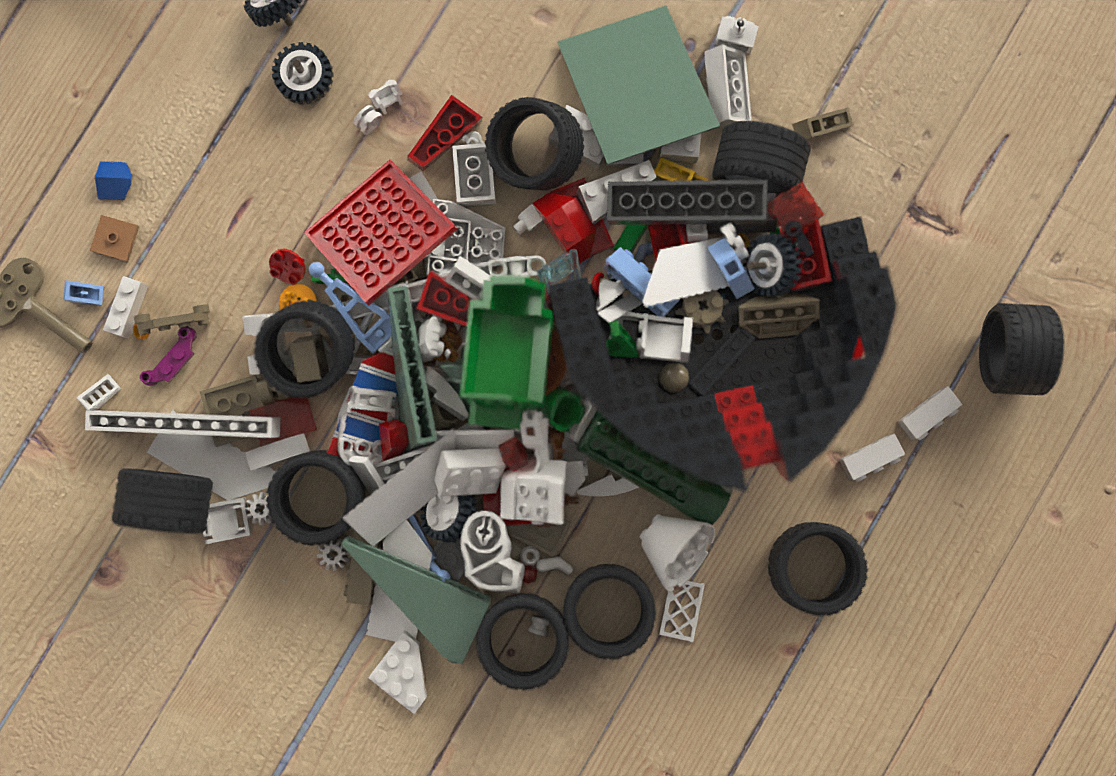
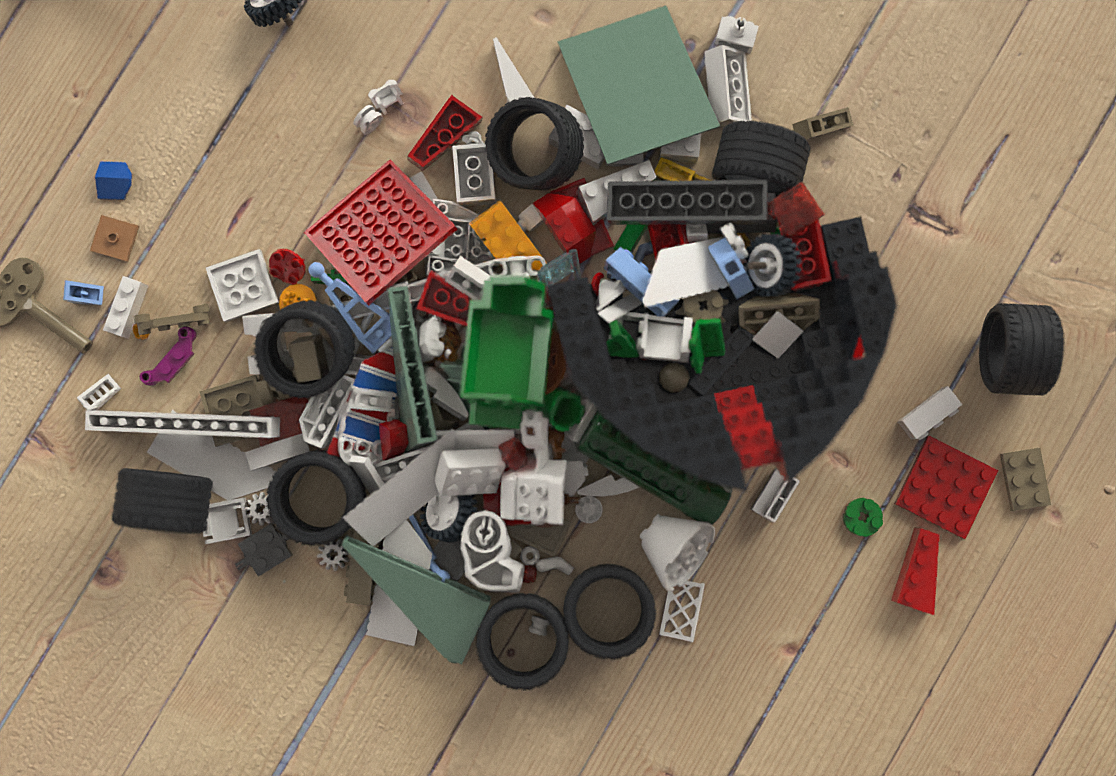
wheel [272,42,333,105] -> none
white plate [368,630,427,714] -> none
black tyre [768,522,868,616] -> none
black plate [785,220,814,257] -> none
white brick [839,434,905,482] -> none
none -> white plate [206,249,279,322]
none -> dark grey plate [235,523,292,577]
none -> white wedge [299,375,355,449]
none -> light orange piece [469,200,548,277]
none -> white slope [493,38,534,102]
none -> white wheel [575,496,603,523]
none -> green bracket [688,319,725,374]
none -> white piece [750,468,800,523]
none -> white sticker [753,312,803,358]
none -> green plate [843,498,883,537]
none -> red wedge [891,527,940,615]
none -> red plate [894,436,999,539]
none -> dark tan plate [1000,448,1051,511]

